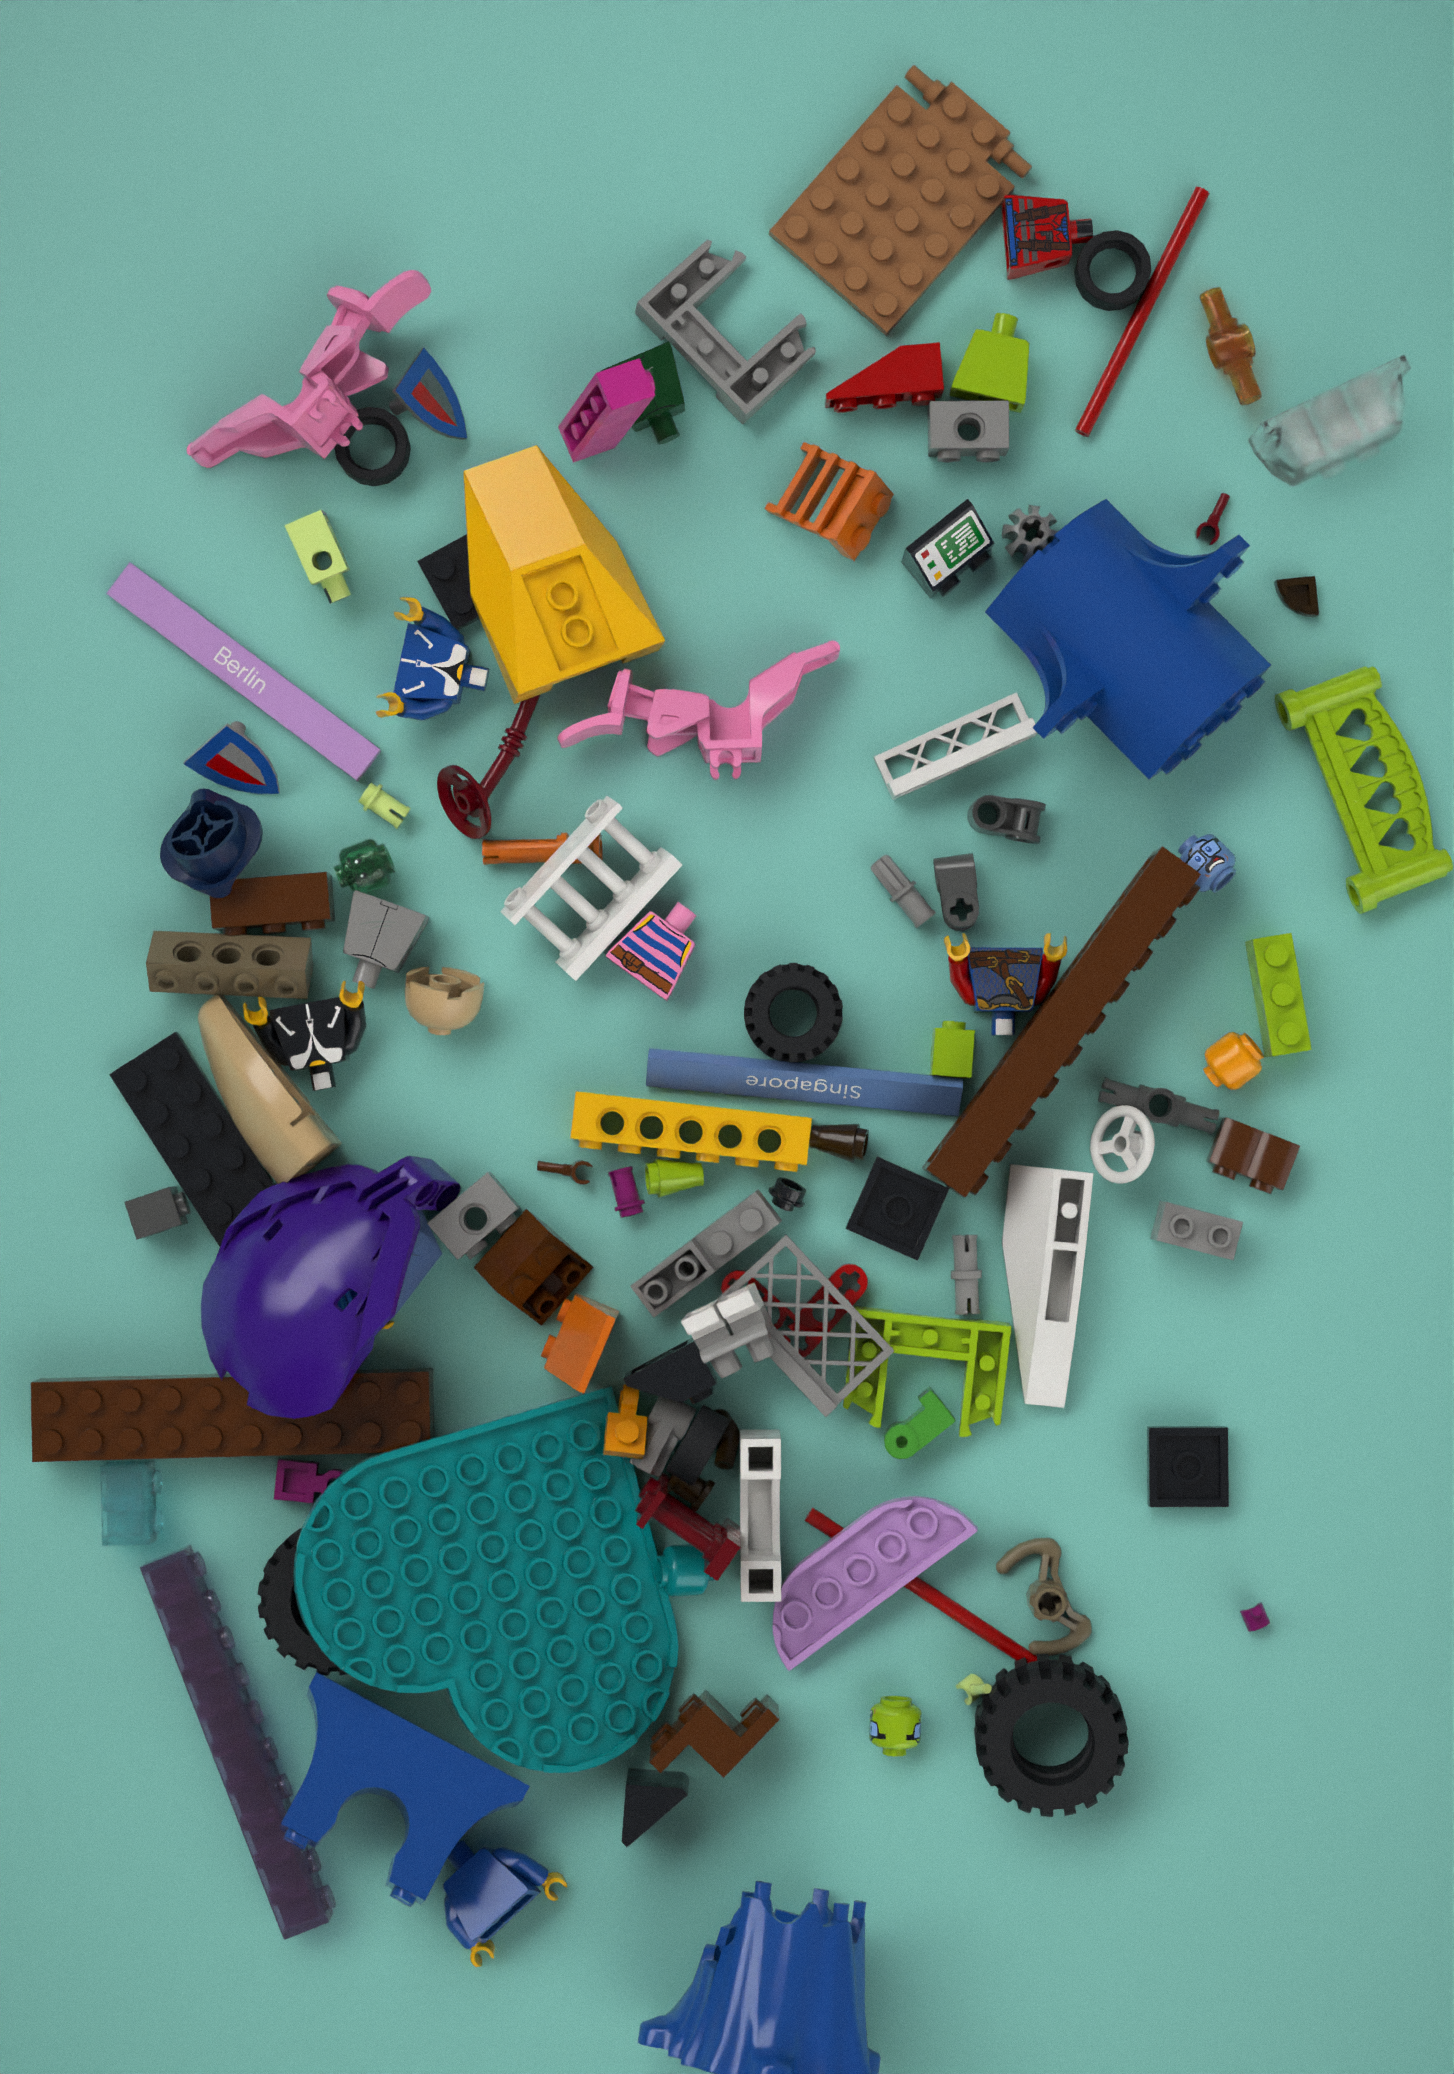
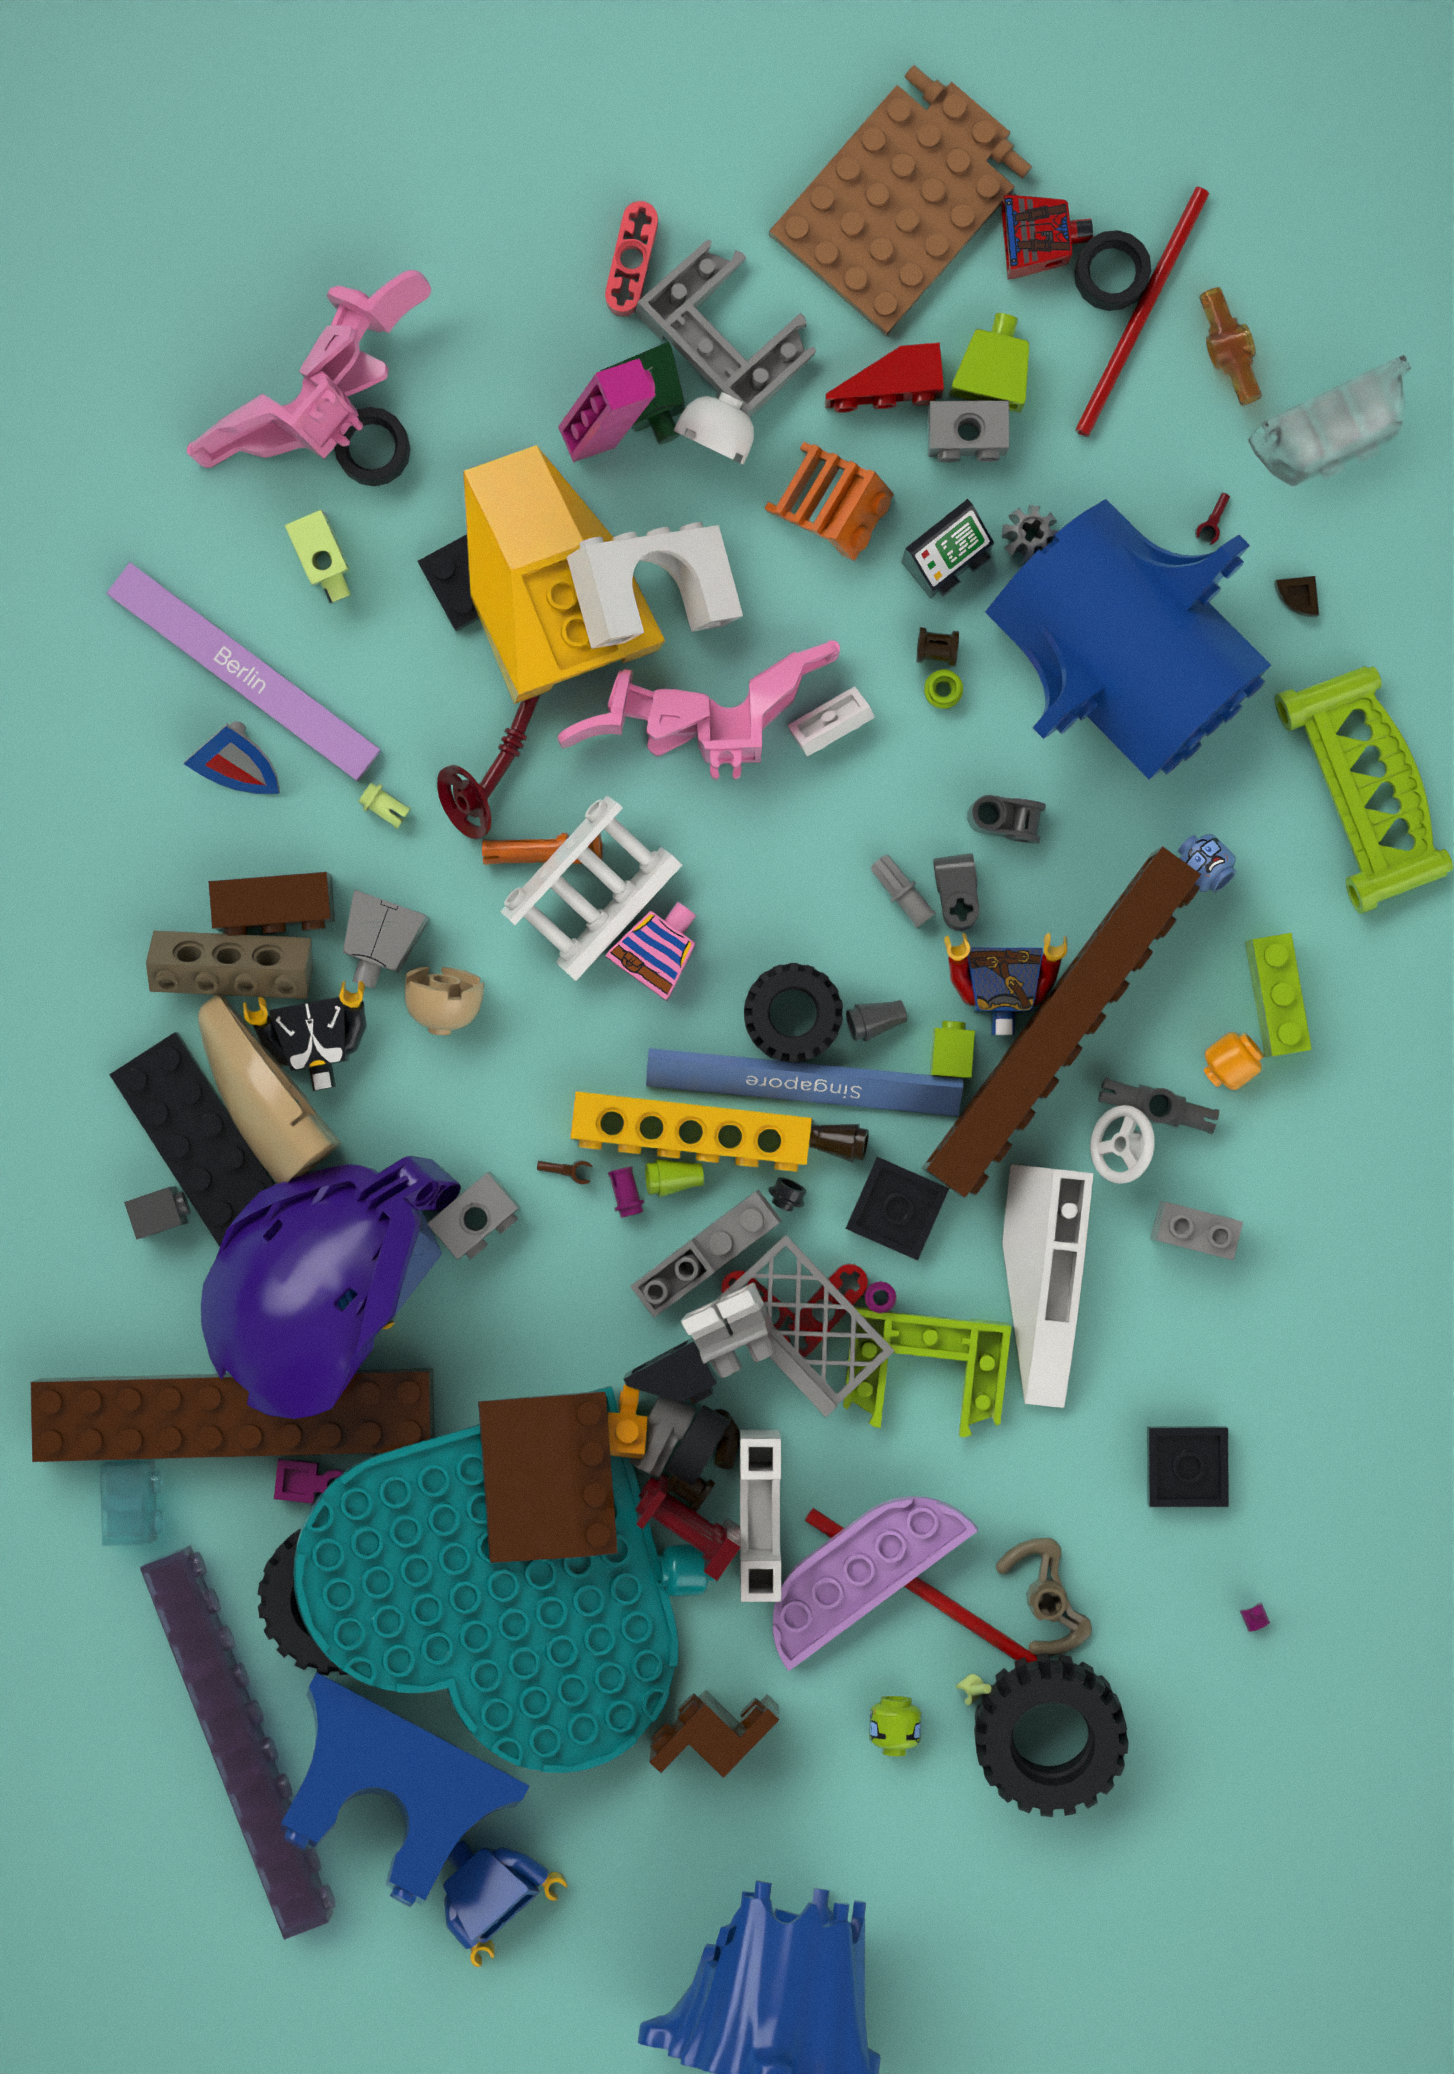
dark blue piece [160,788,263,899] -> none
clear green head [334,838,396,894] -> none
blue torso [376,597,489,720] -> none
shield [389,348,467,440] -> none
reddish brown slope [474,1209,594,1326] -> none
orange slope [541,1293,620,1394] -> none
black slope [622,1768,689,1847] -> none
white fence [874,692,1037,800] -> none
bright green leg [884,1386,956,1459] -> none
light grey pin [951,1234,982,1315] -> none
reddish brown brick [1206,1117,1300,1194] -> none
none -> reddish brown slope [478,1391,618,1563]
none -> white arch [567,522,743,649]
none -> coral beam [605,201,658,317]
none -> white cylinder [673,392,754,465]
none -> white plate [787,686,875,757]
none -> dark grey cone [846,1000,907,1042]
none -> magenta pin [865,1281,896,1313]
none -> dark brown bush [916,627,959,667]
none -> lime plate [924,669,963,709]

